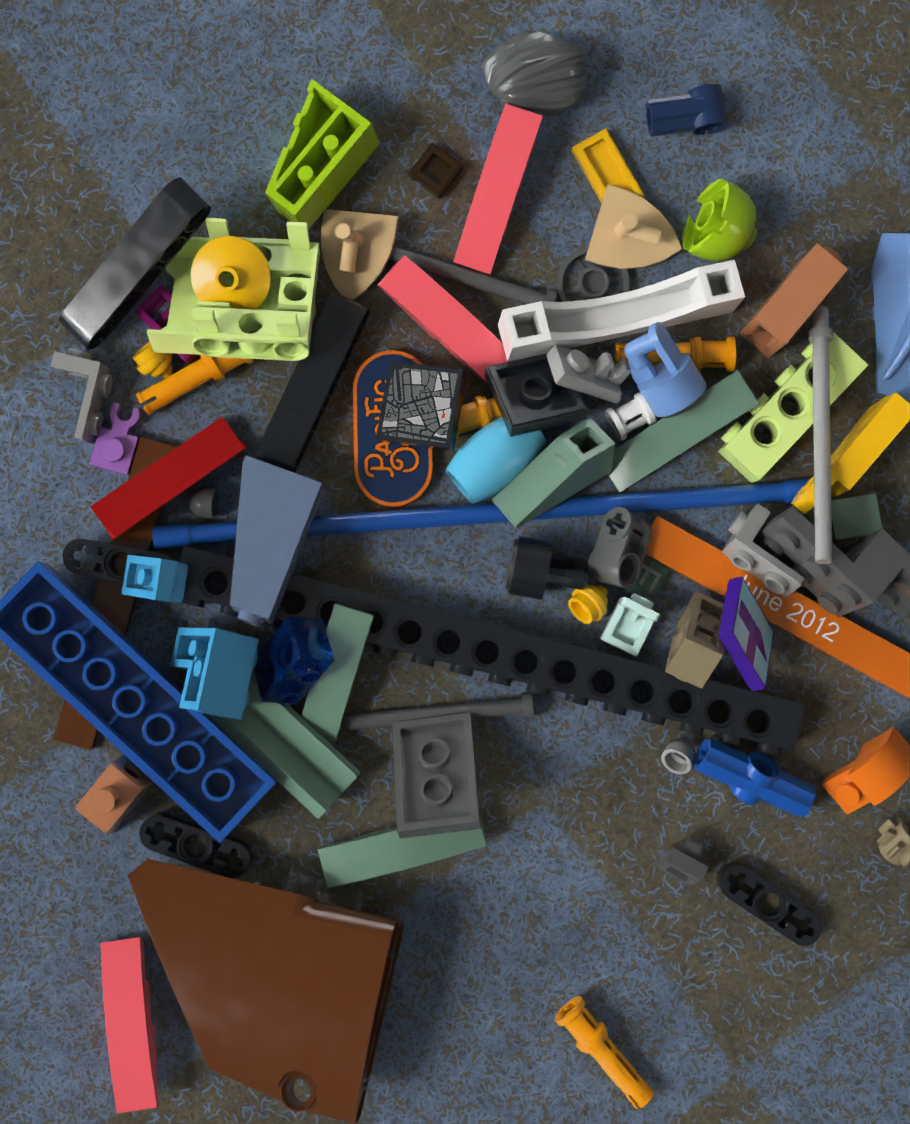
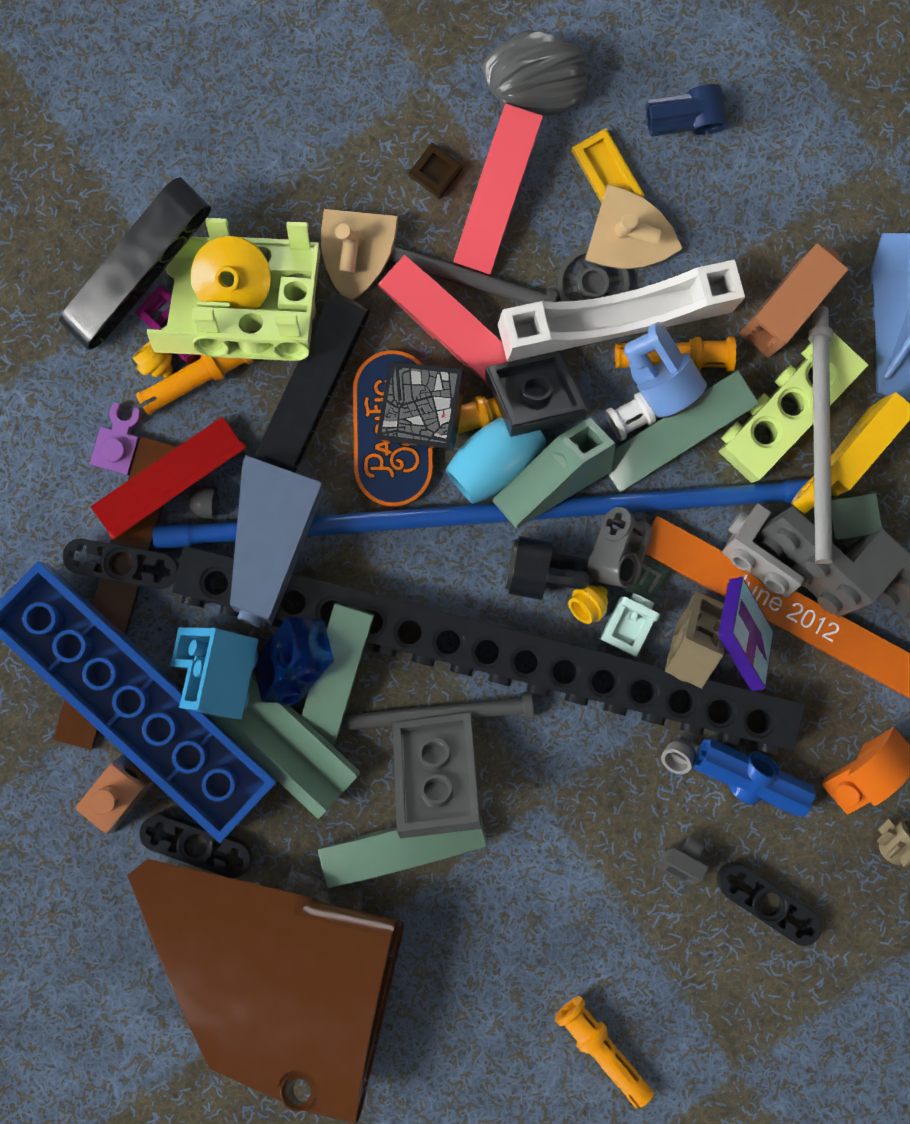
light grey bracket [50,348,113,444] -> none
coral slope [100,937,159,1114] -> none
dark azure slope [121,555,188,603] -> none
lime wedge [265,79,380,230] -> none
light grey plate [546,344,631,404] -> none
lime cylinder [682,179,757,262] -> none

